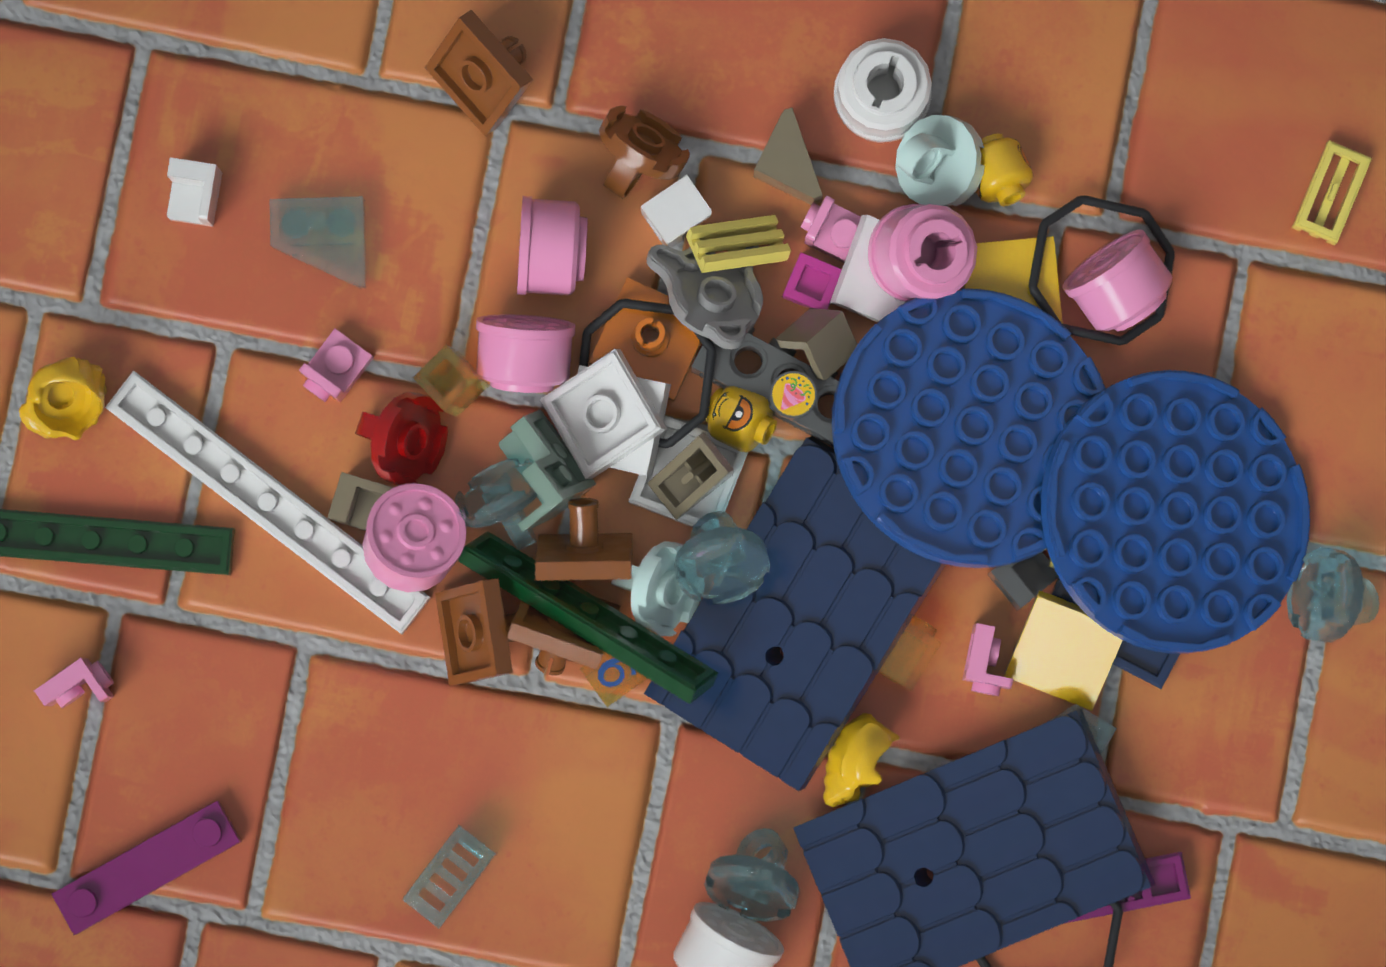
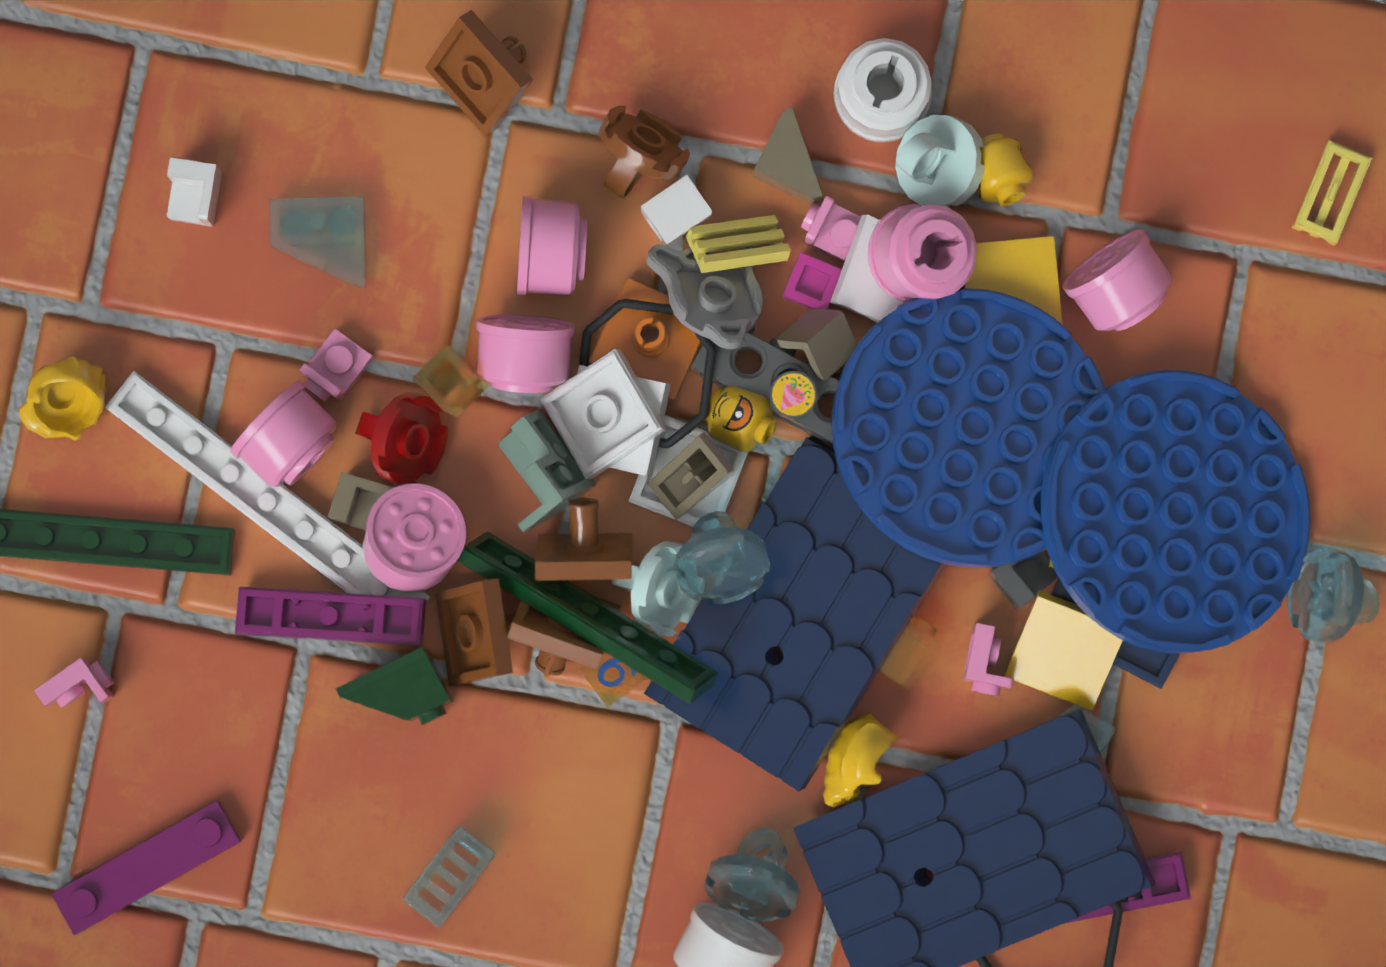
clear light blue tile [454,458,538,550] -> none
black piece [1028,195,1175,345] -> none
none -> bright pink wheel [230,381,336,487]
none -> magenta plate [235,587,426,647]
none -> dark green slope [335,647,453,725]

